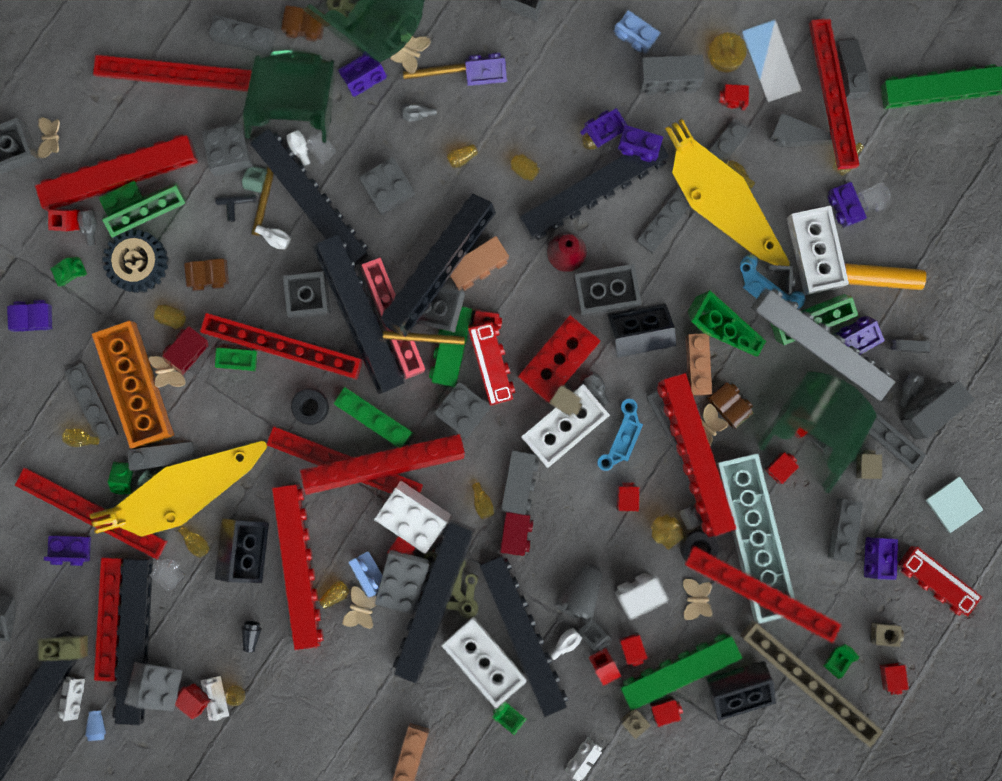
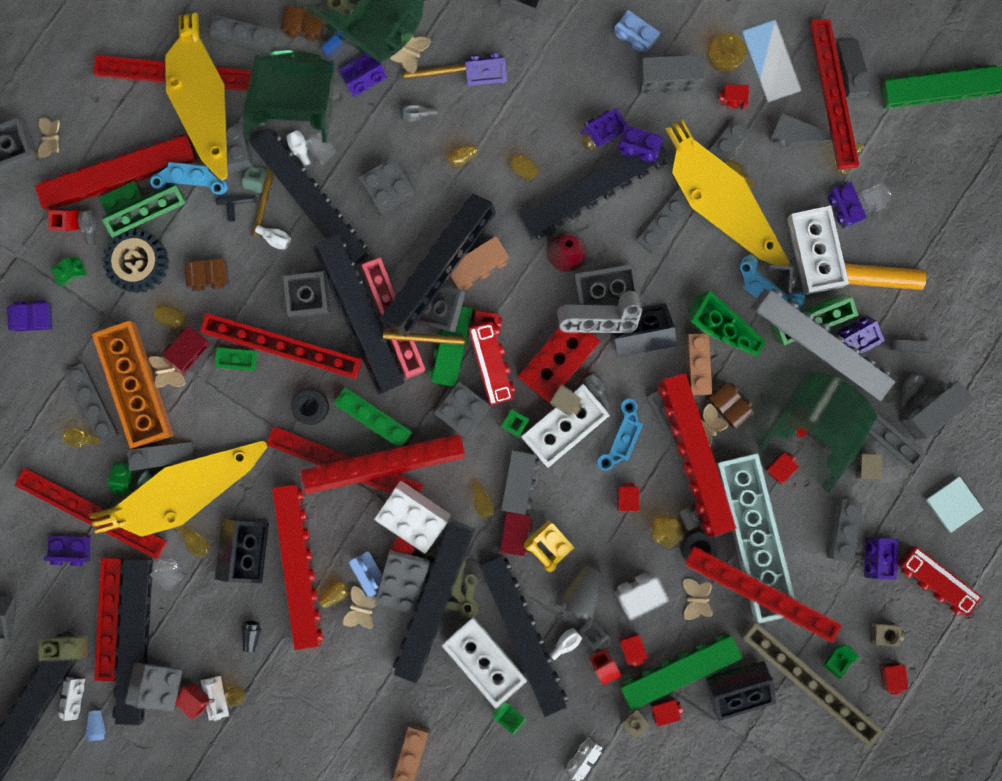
none -> dark azure plate [150,162,228,195]
none -> yellow wing [165,13,228,180]
none -> blue tile [321,35,342,58]
none -> green brick [501,409,529,438]
none -> yellow plate [524,520,574,572]
none -> light grey beam [557,291,642,333]

